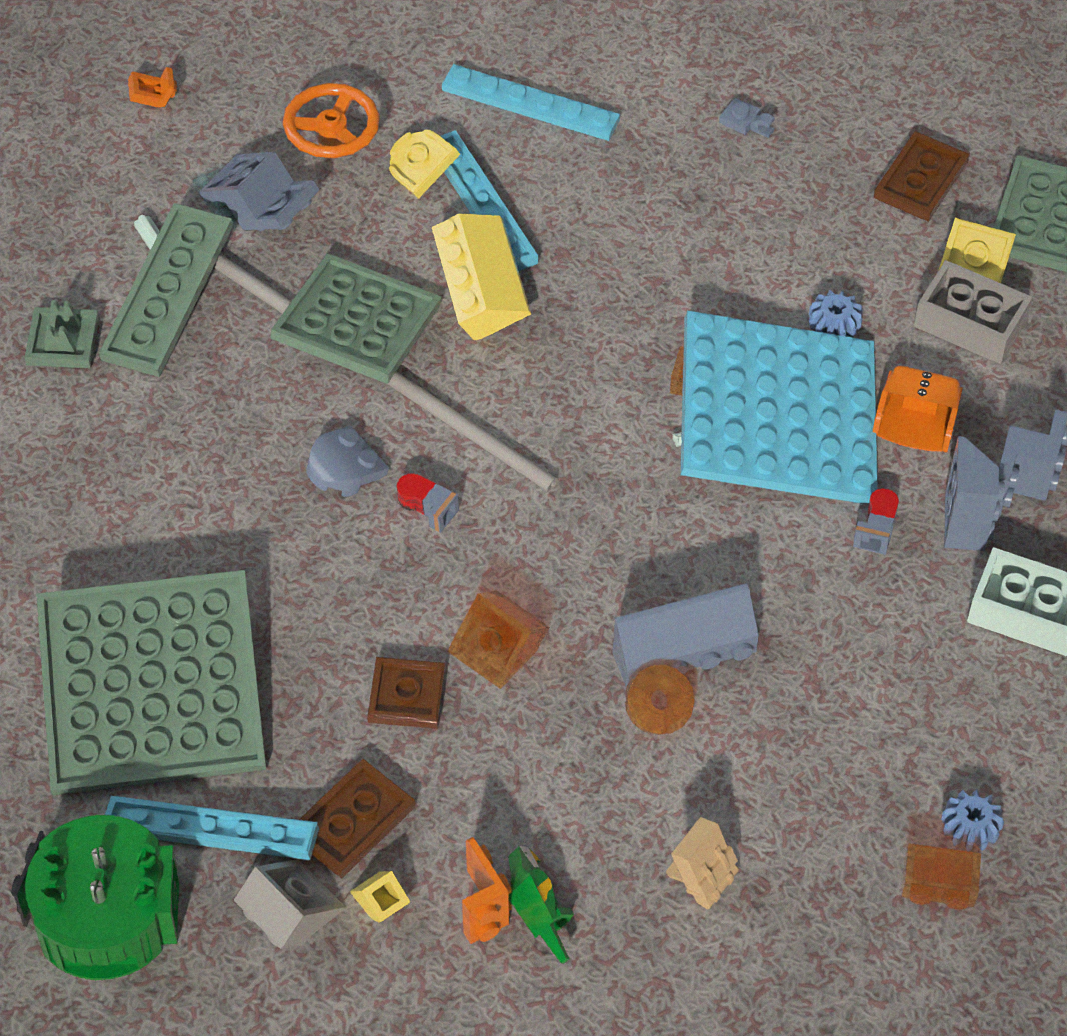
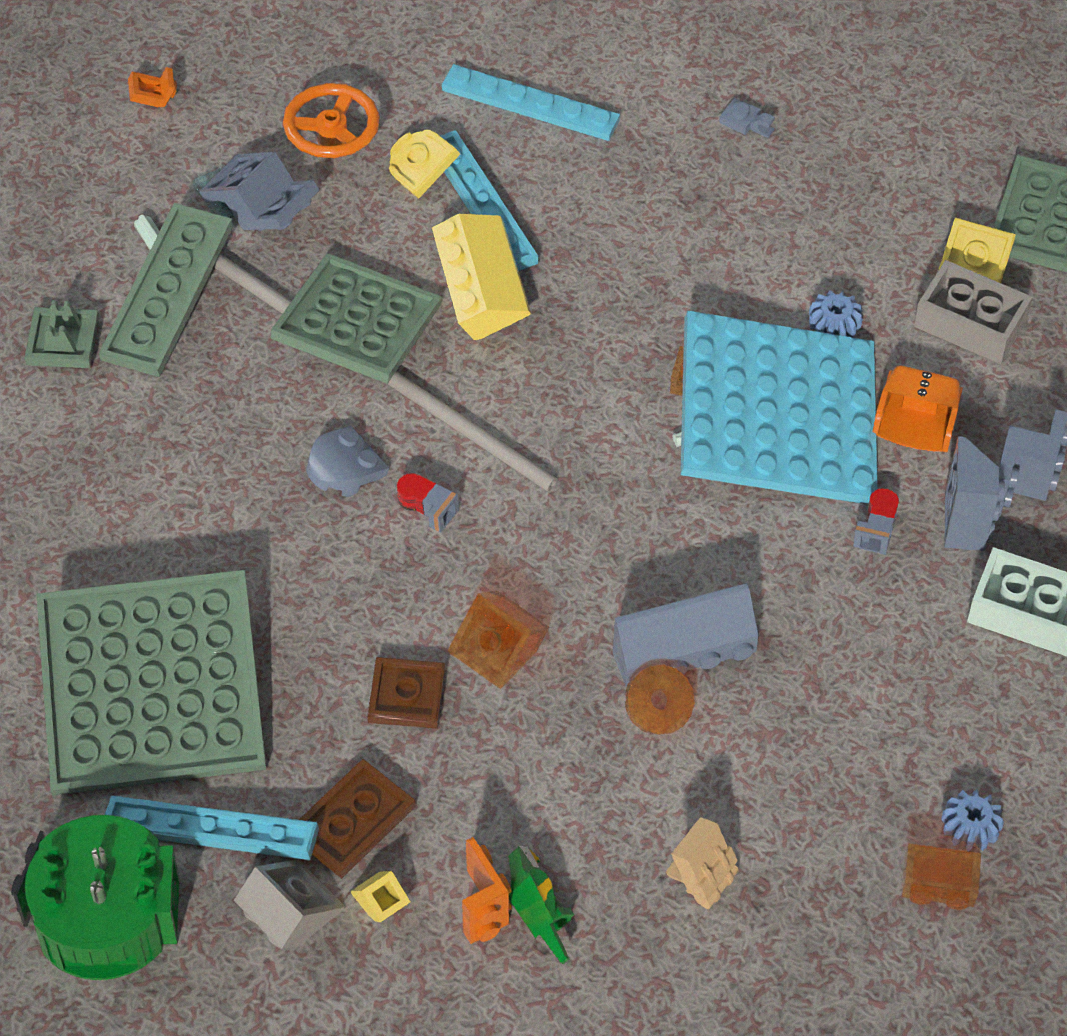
reddish brown plate [873,131,970,222] -> none

